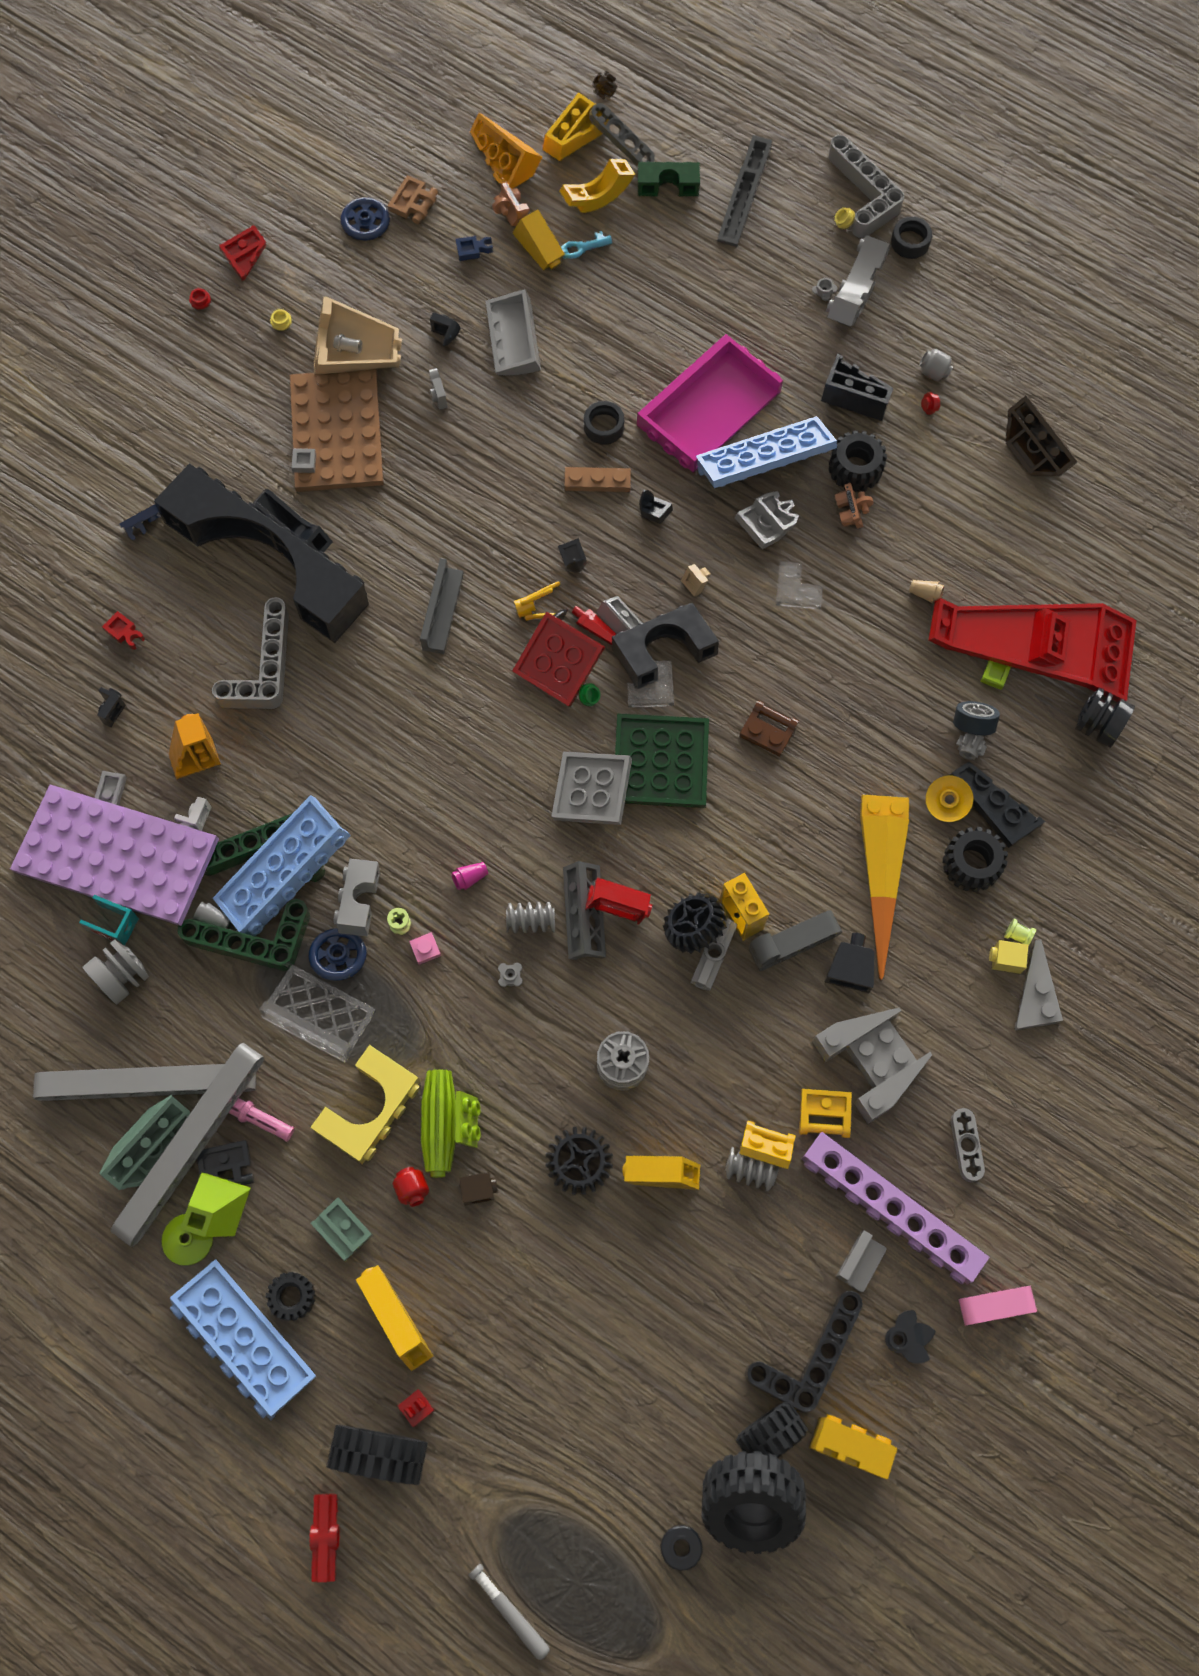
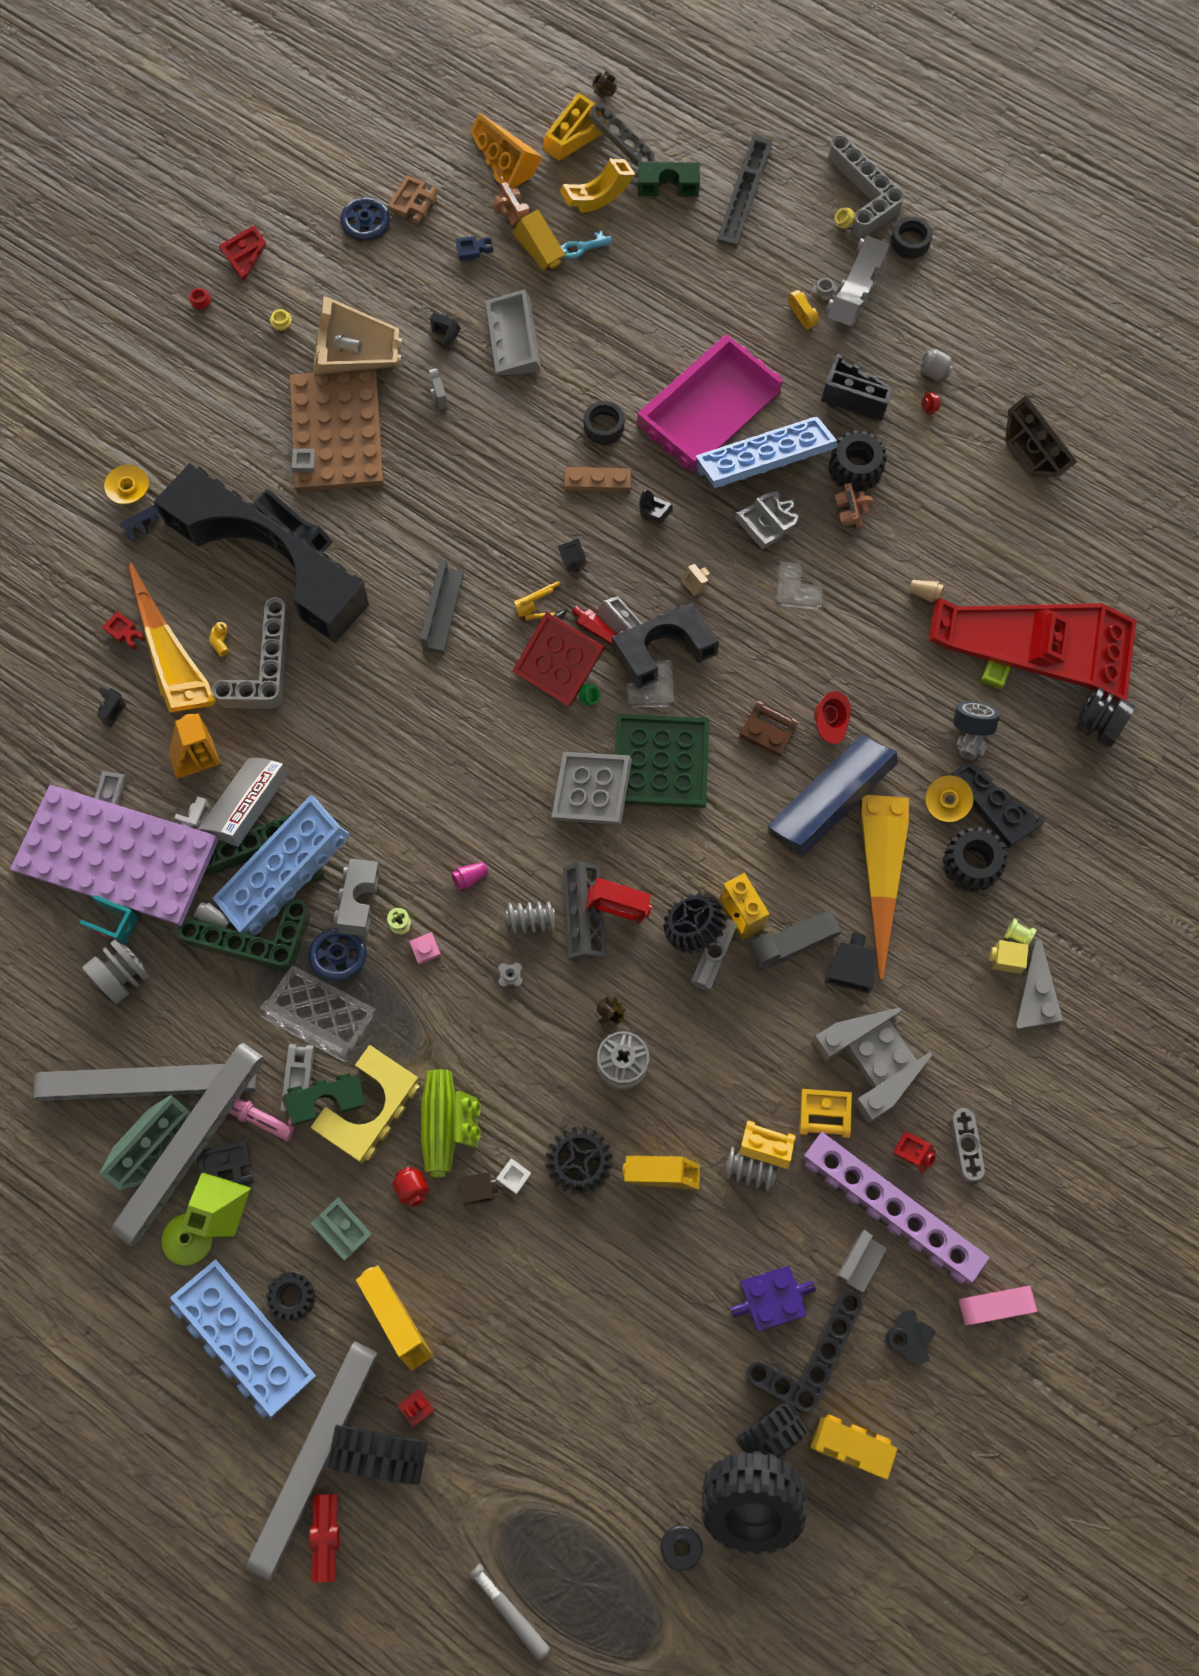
none -> yellow dish [104,465,149,505]
none -> yellow plate [128,563,215,713]
none -> light grey slope [198,758,288,847]
none -> yellow arm [209,622,229,657]
none -> light grey beam [245,1341,379,1581]
none -> light grey plate [280,1044,315,1113]
none -> dark green arch [282,1073,365,1127]
none -> white plate [496,1159,532,1195]
none -> dark brown gear [594,996,626,1028]
none -> dark purple plate [730,1265,816,1333]
none -> dark blue arch [767,734,898,856]
none -> yellow plate [788,290,819,330]
none -> red piece [814,691,851,744]
none -> red bracket [893,1131,936,1173]

